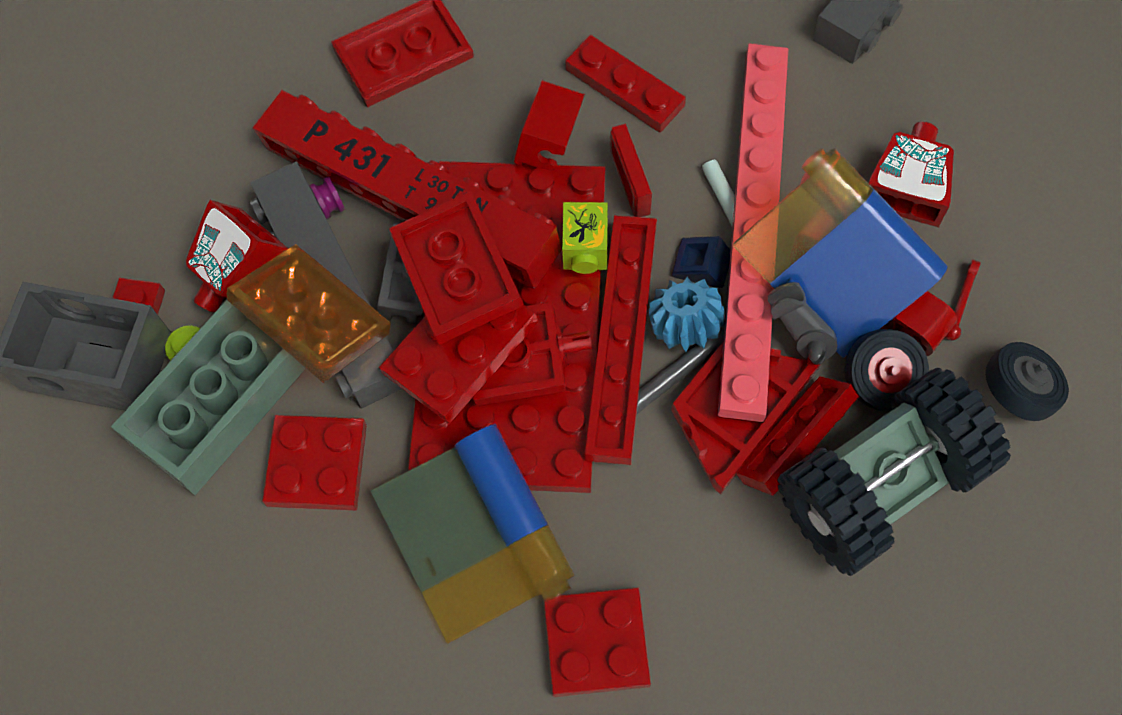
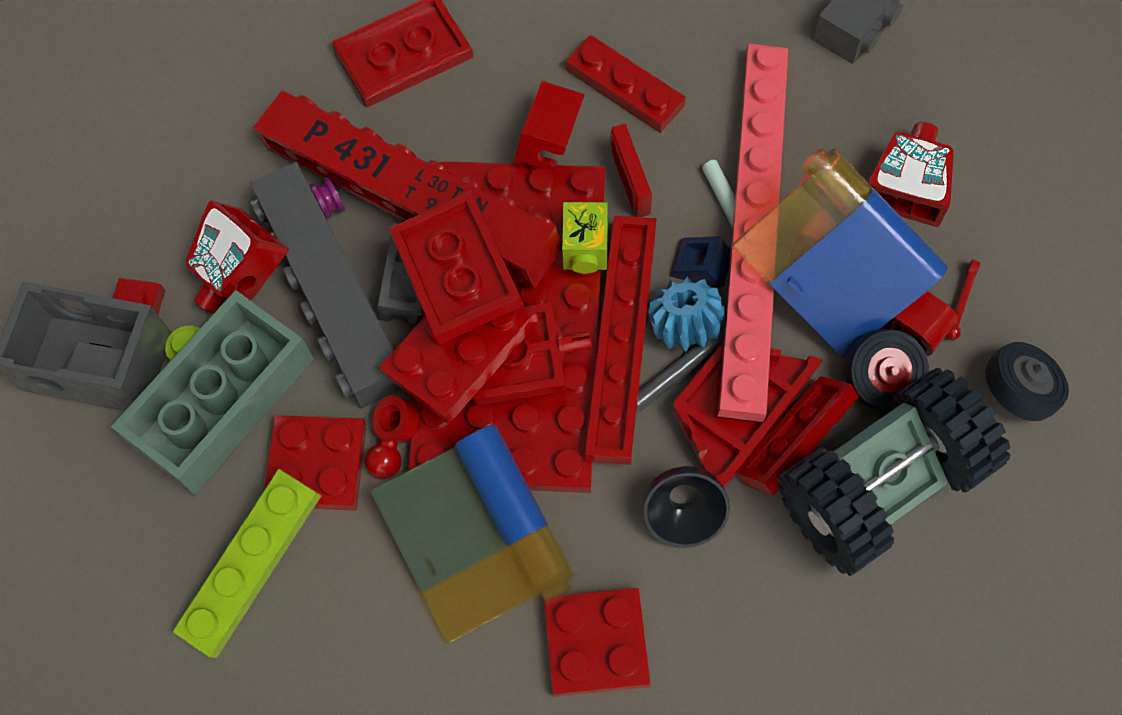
clear orange plate [227,244,391,383] -> none
dark grey piece [768,282,837,365] -> none
none -> lime plate [173,469,322,658]
none -> red plate [365,396,419,479]
none -> black piece [643,466,730,548]

